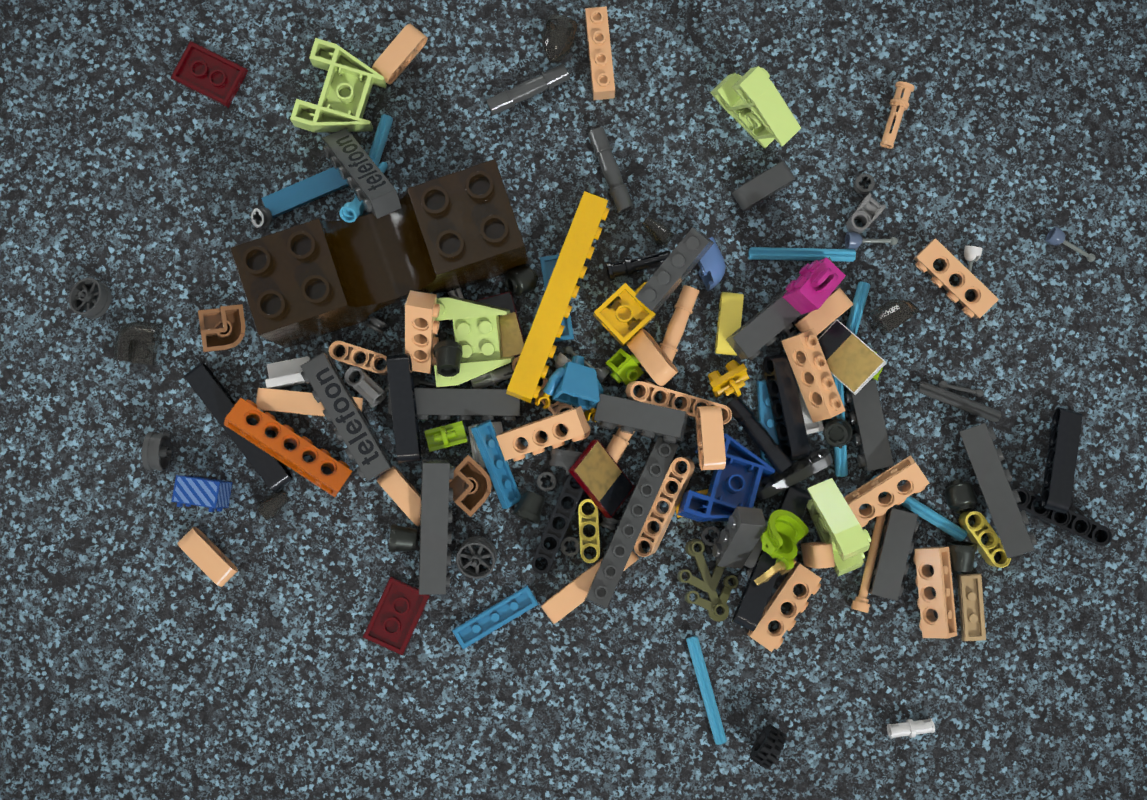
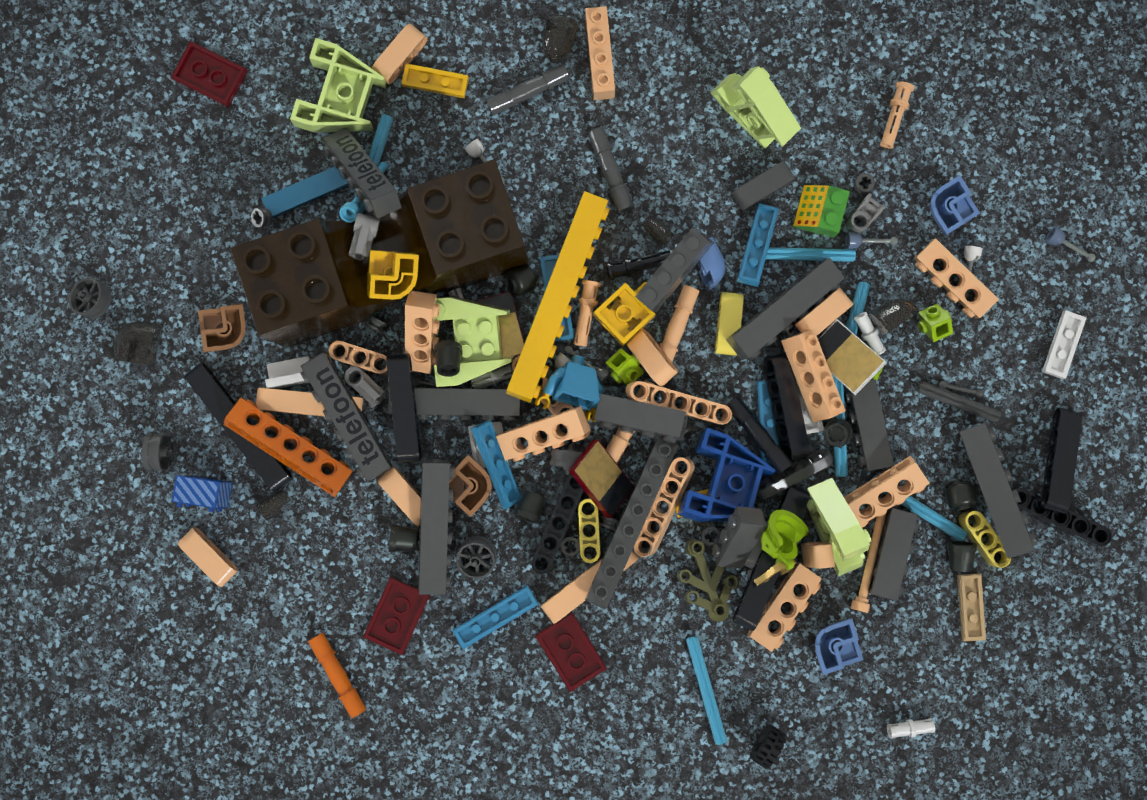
lime hips [424,421,468,452] -> none
dark grey bush [537,472,557,491] -> none
light nougat beam [695,406,726,470] -> none
yellow hips [708,360,749,398] -> none
dark pink brick [783,257,846,315] -> none
light nougat brick [913,547,957,639] -> none
none -> orange piece [307,633,366,719]
none -> light grey piece [349,213,380,261]
none -> yellow brick [367,250,419,300]
none -> yellow plate [401,63,469,99]
none -> white hinge [465,139,505,184]
none -> dark red tile [535,612,607,692]
none -> light nougat pin [573,280,601,347]
none -> dark azure tile [737,203,779,287]
none -> bright green slope [792,185,850,238]
none -> medium blue brick [815,618,863,675]
none -> white pin [854,312,886,355]
none -> lime brick [917,303,953,342]
none -> medium blue brick [930,175,980,236]
none -> white plate [1042,310,1086,379]

